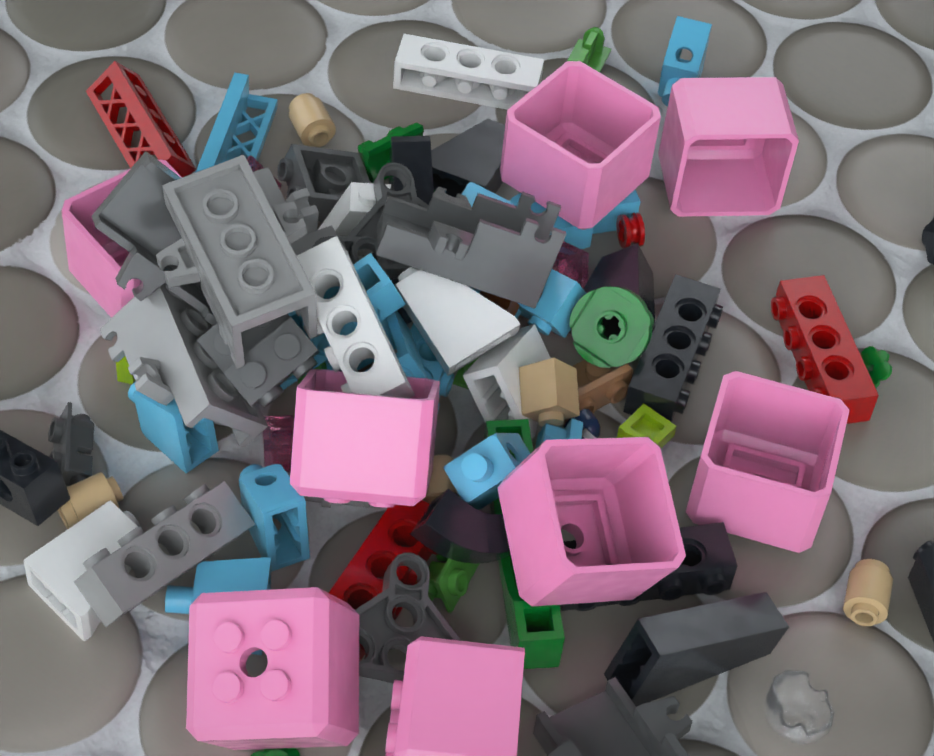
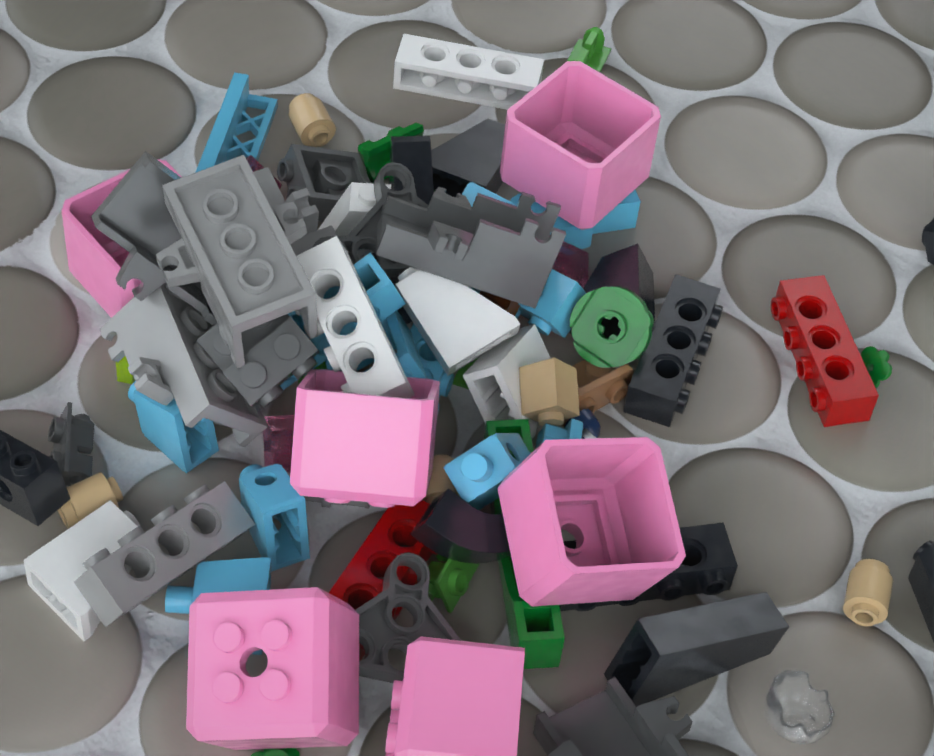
red fence [86,61,196,177] -> none
red bush [616,212,645,249] -> none
lime plate [617,404,677,448] -> none
medium azure torso [658,16,712,106] -> none
bright pink plate [658,77,799,217] -> none
bright pink plate [686,371,850,553] -> none

